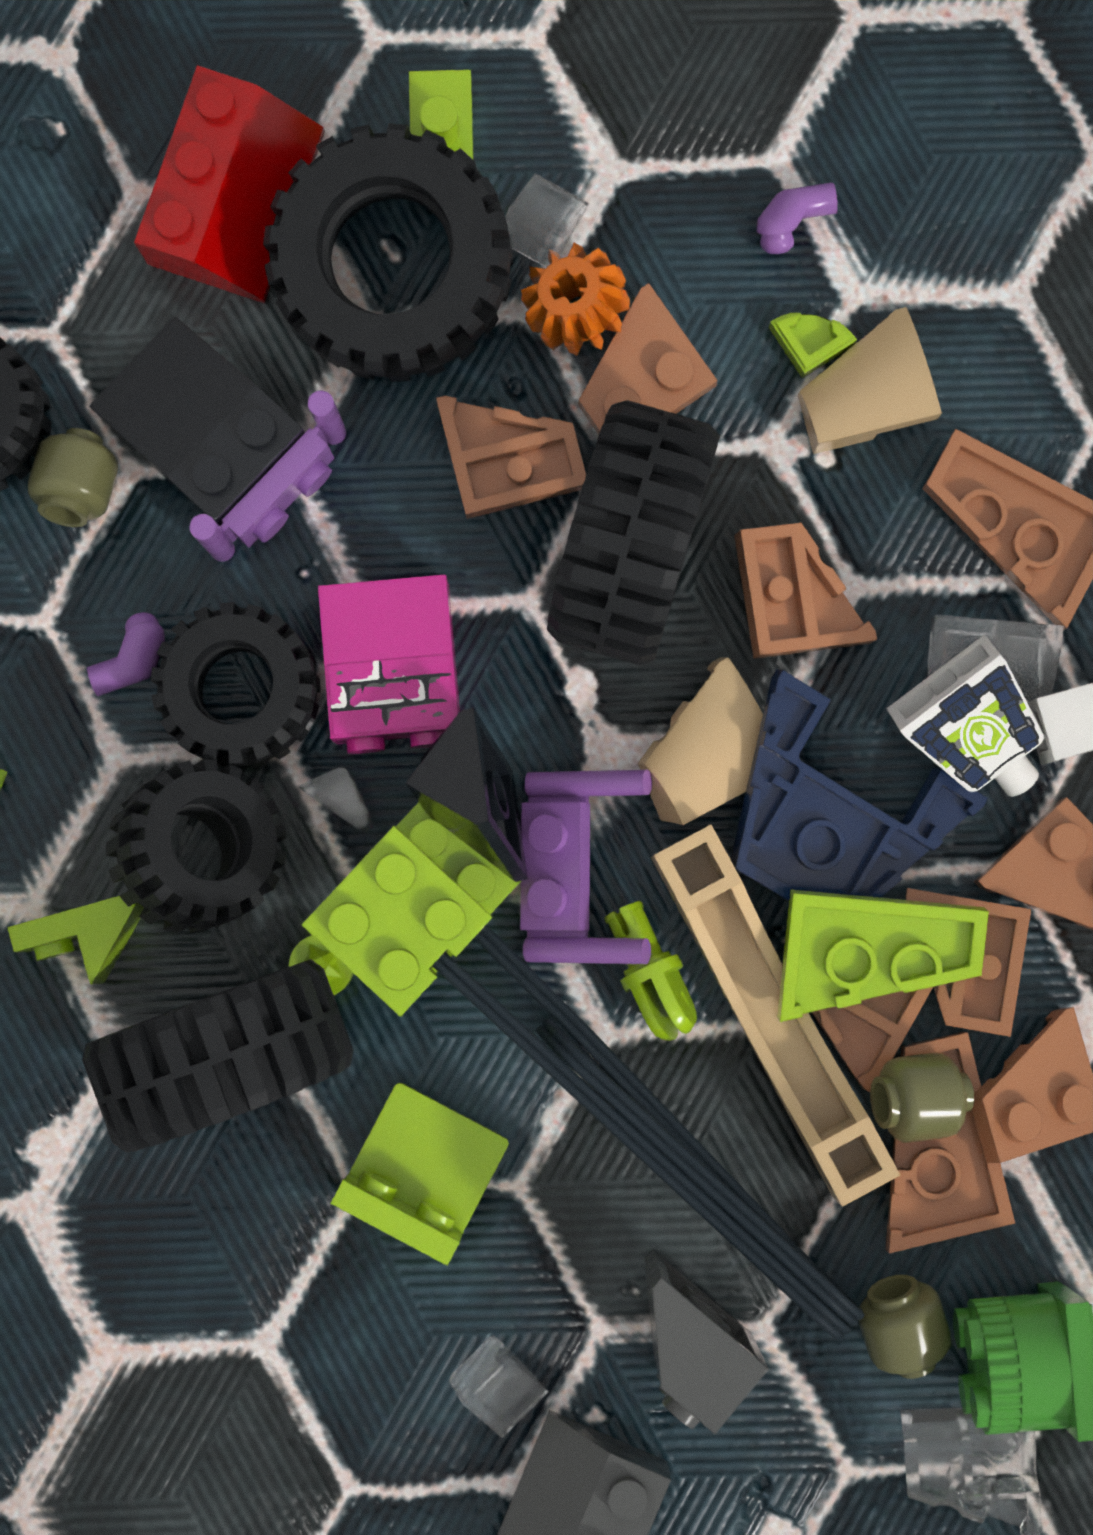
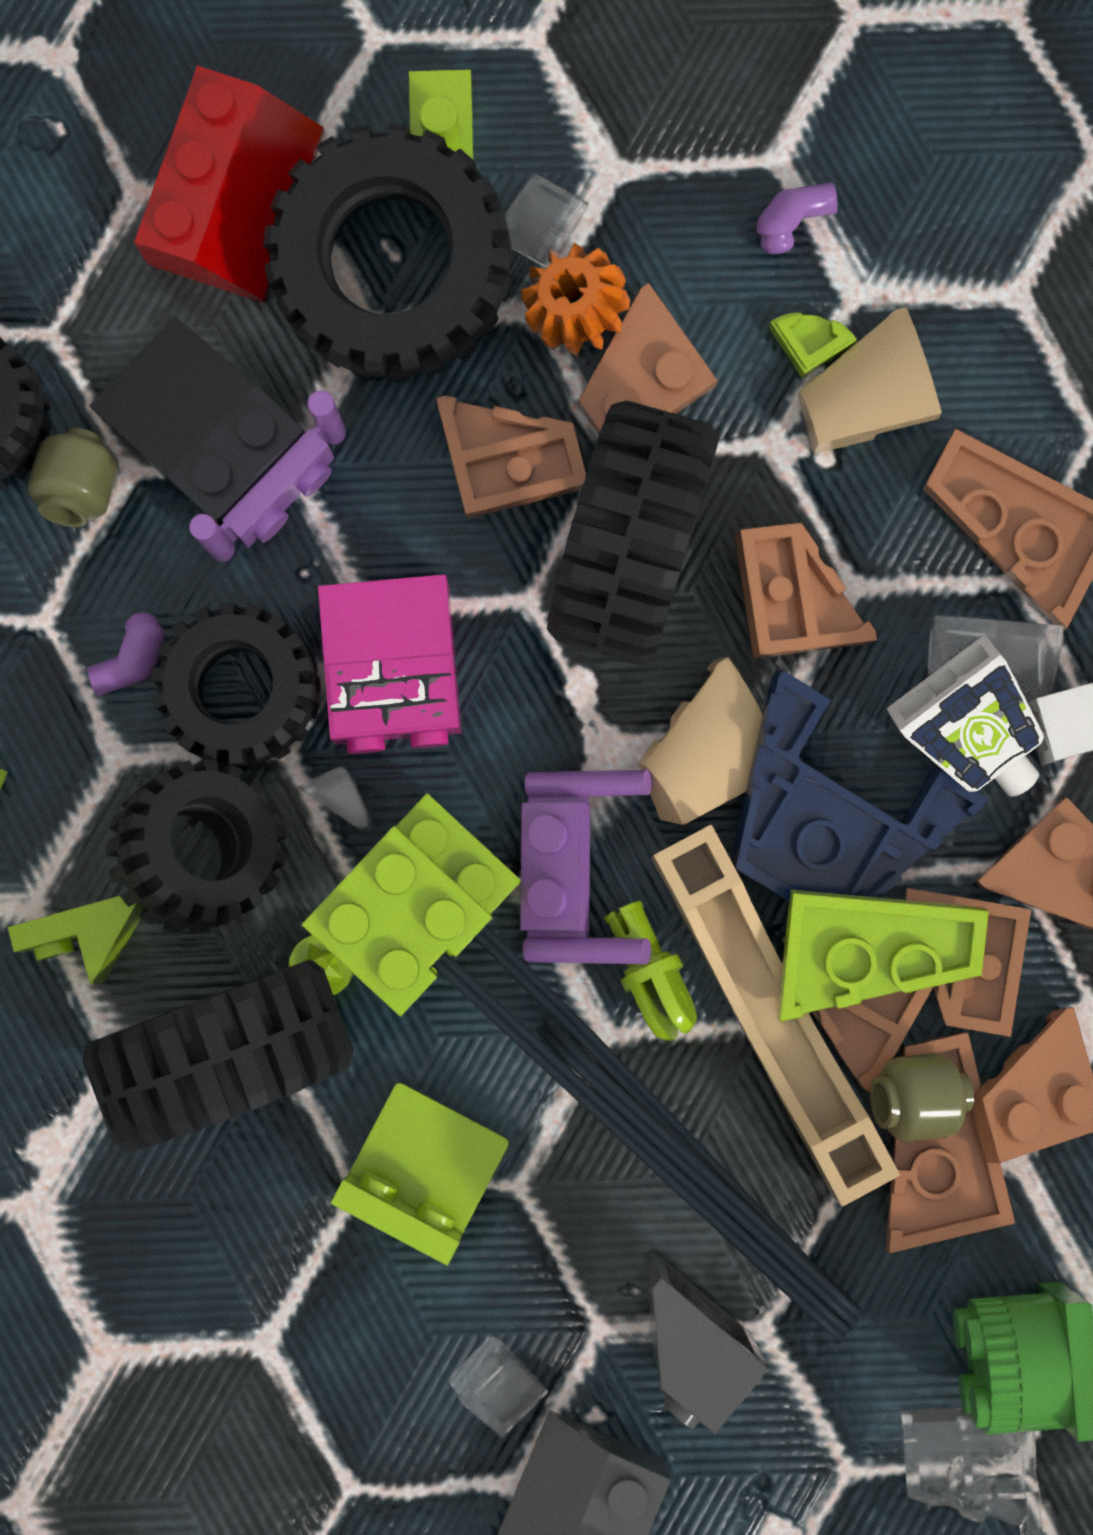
black slope [405,707,528,882] -> none
olive head [858,1275,951,1379] -> none

